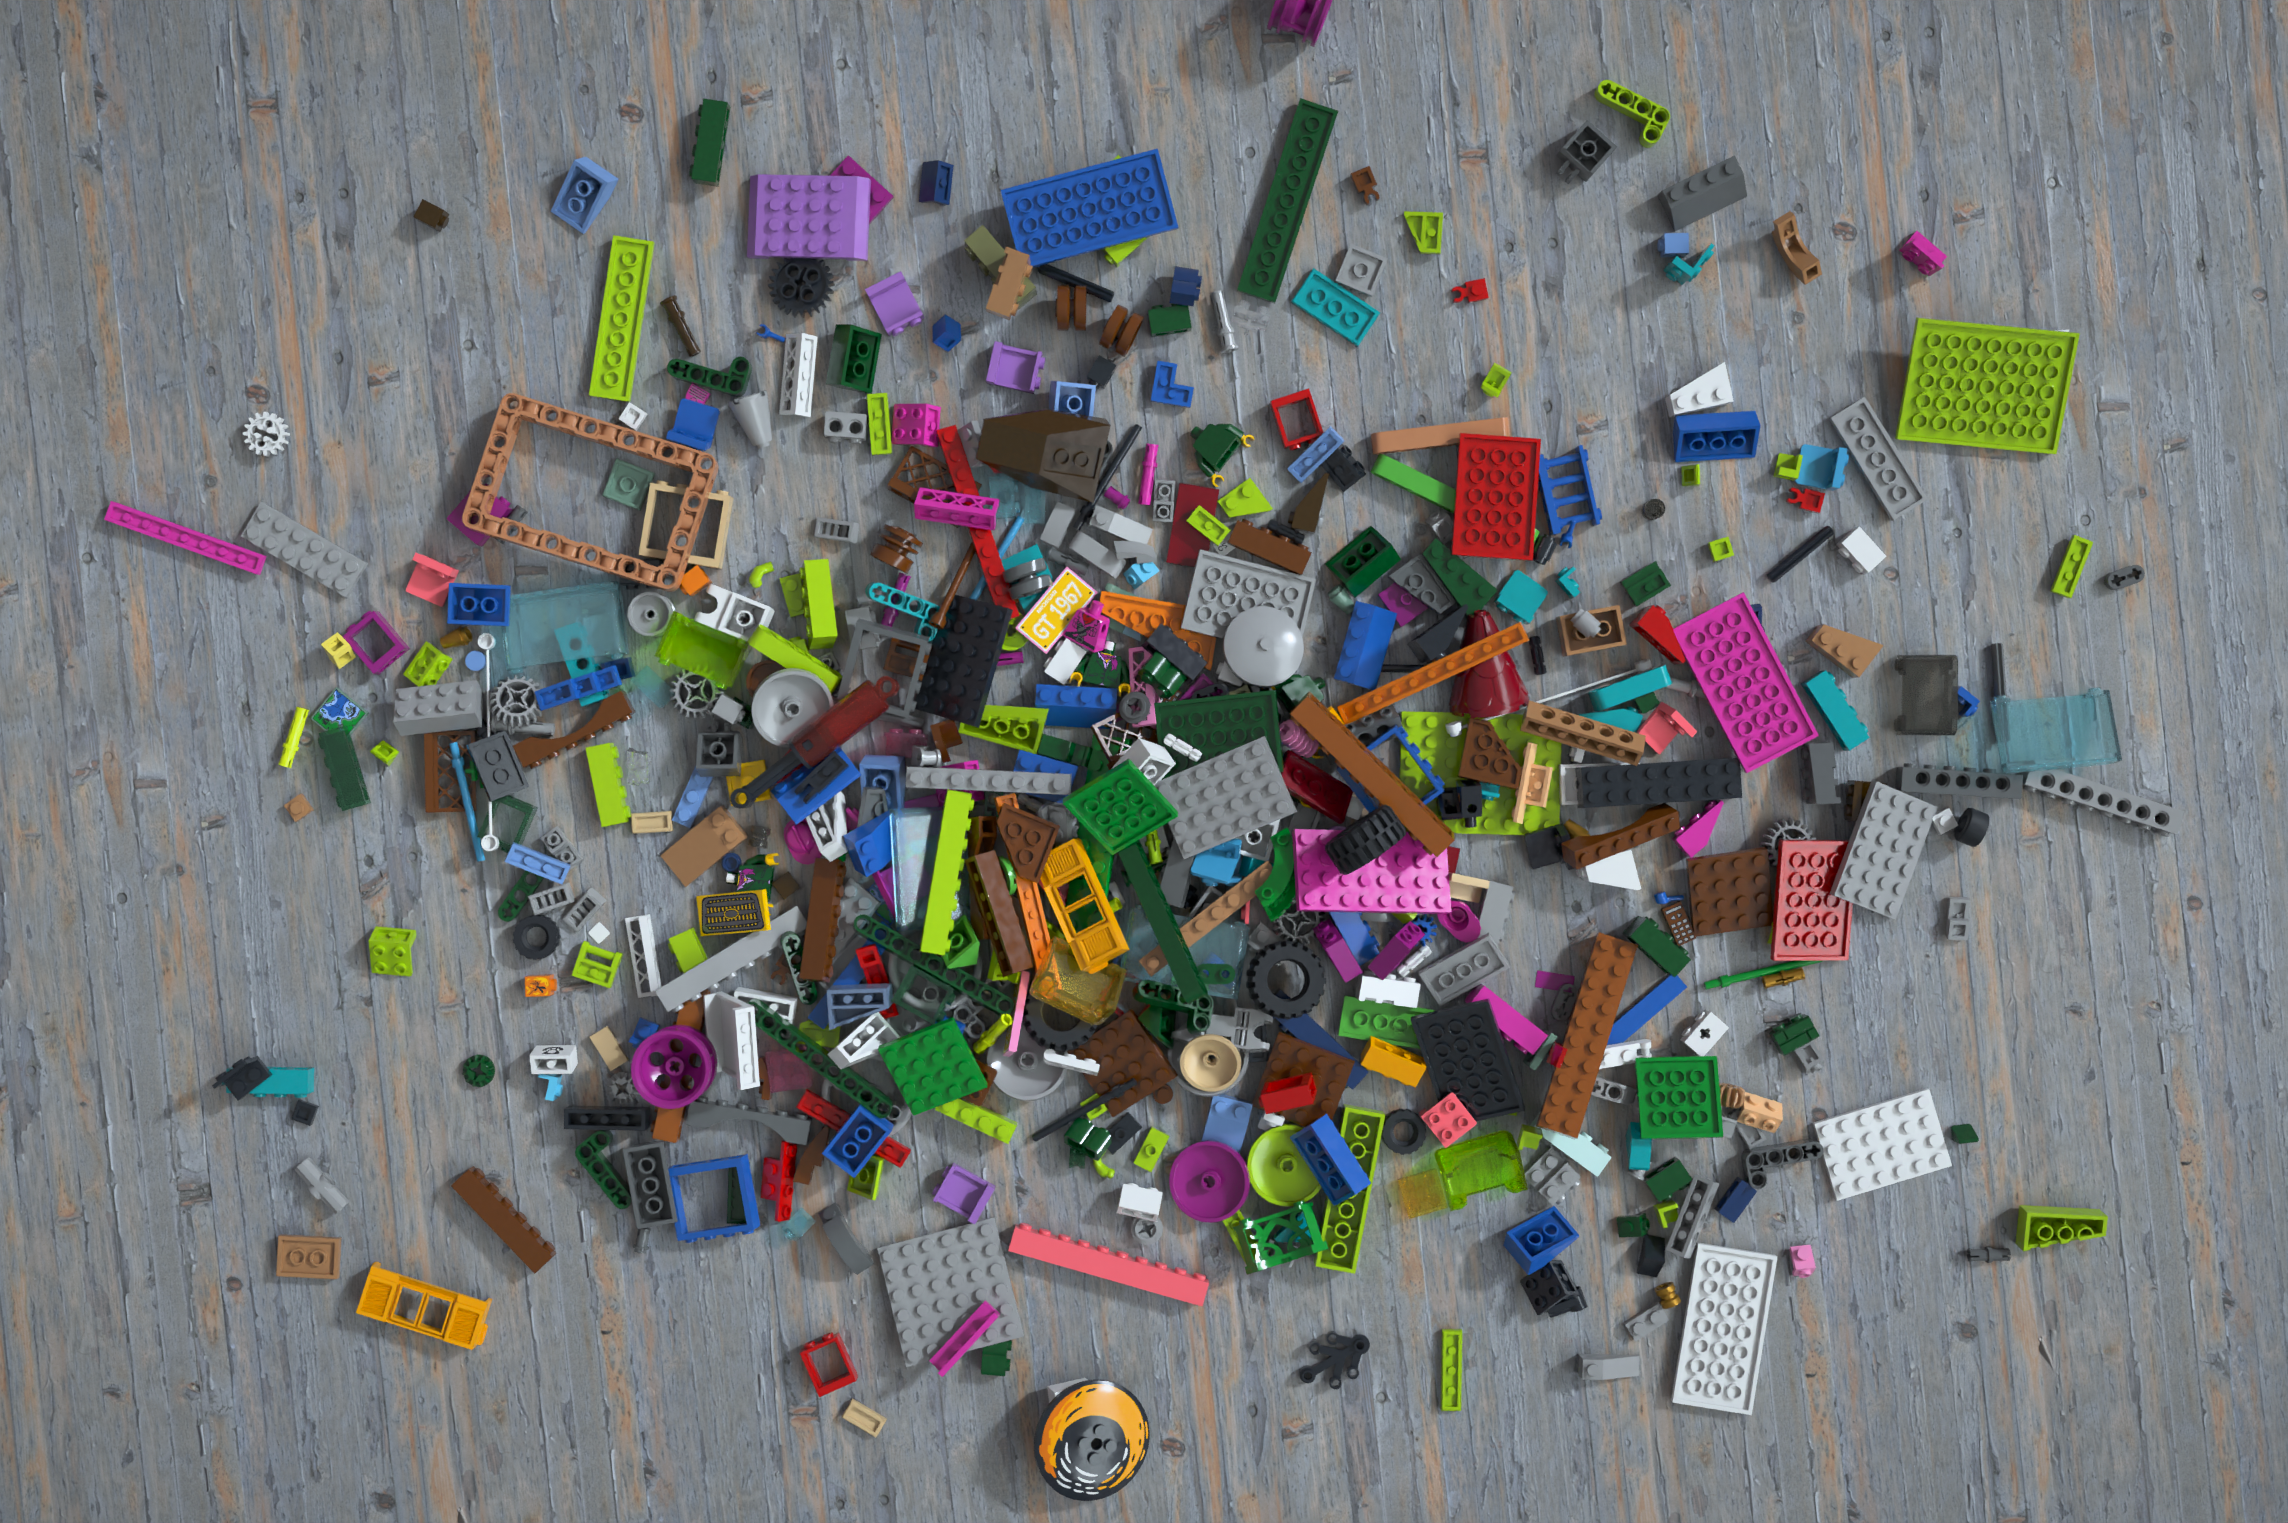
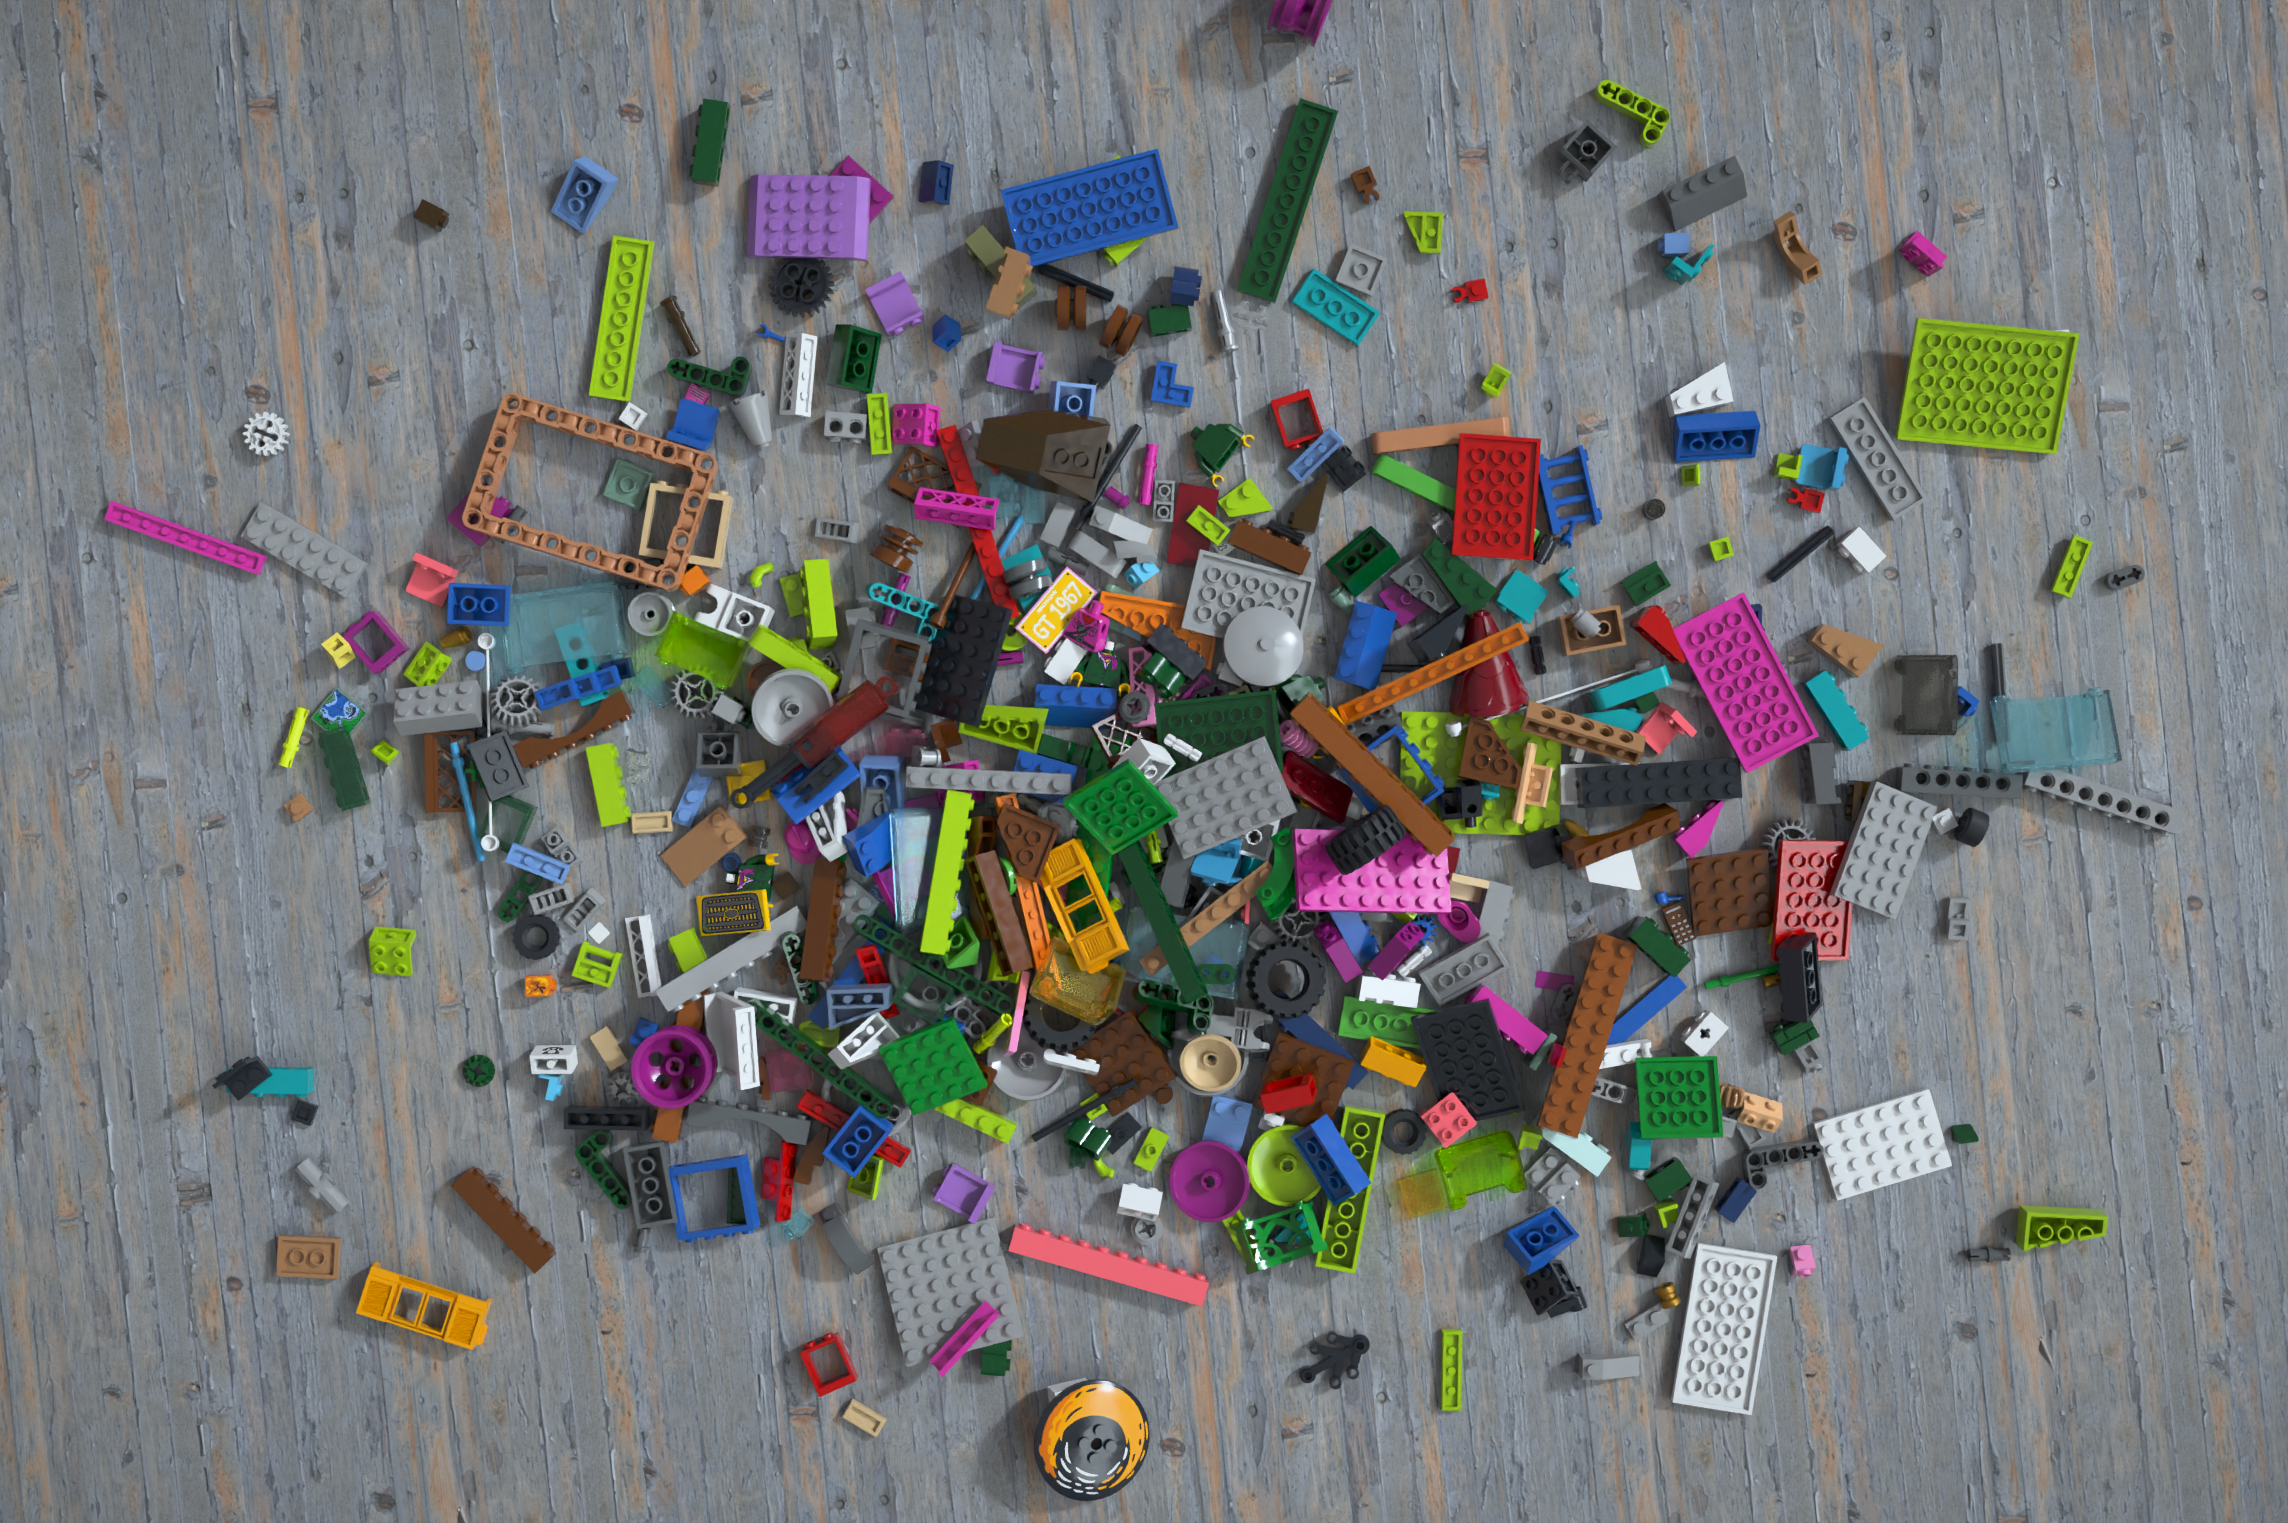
none -> black slope [1776,932,1822,1023]

